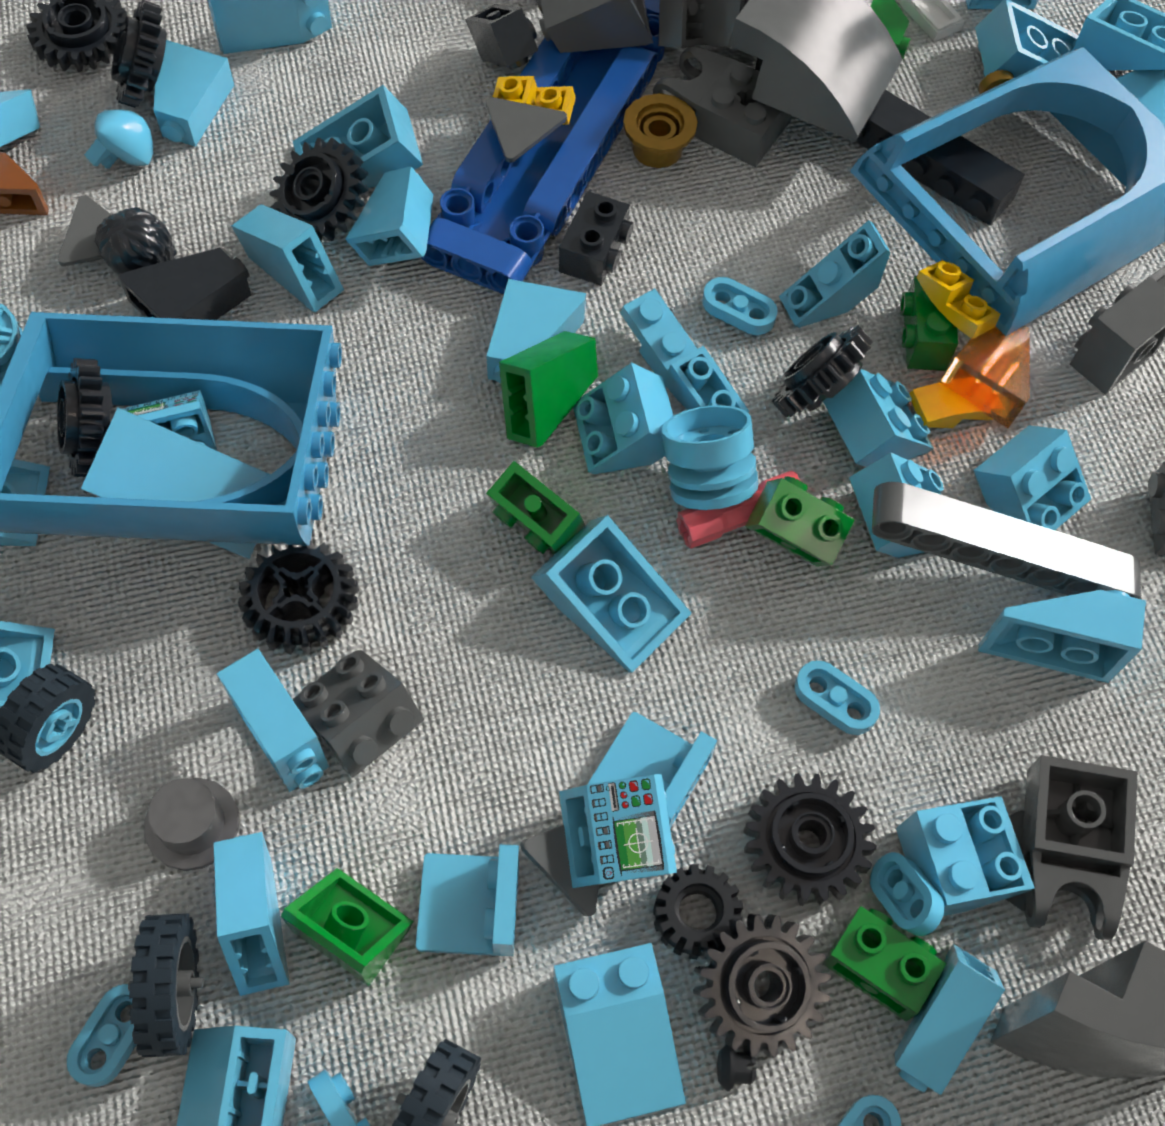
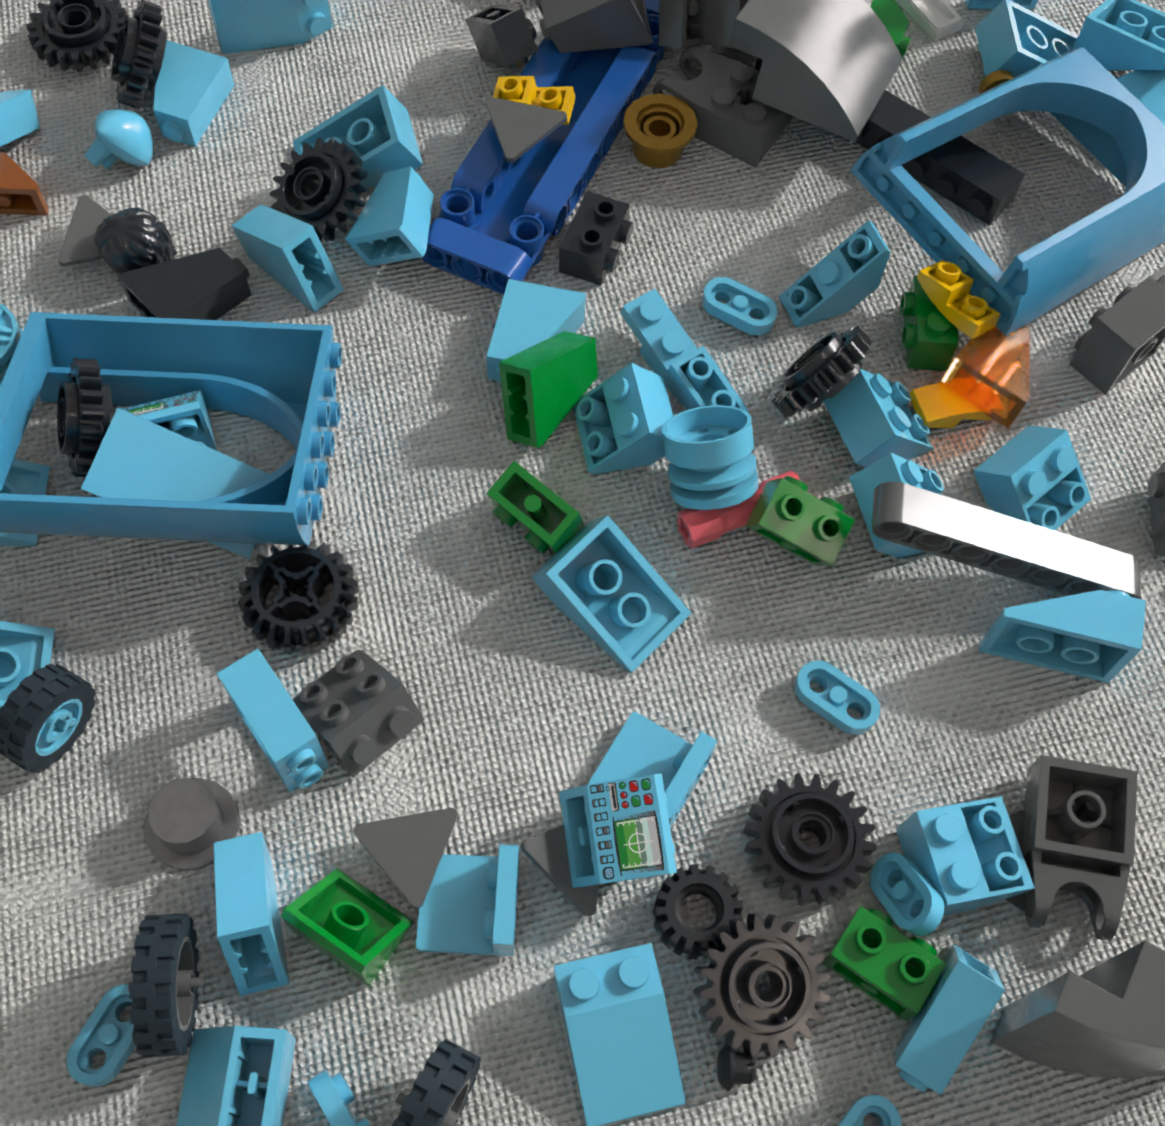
none -> dark grey piece [353,808,458,909]

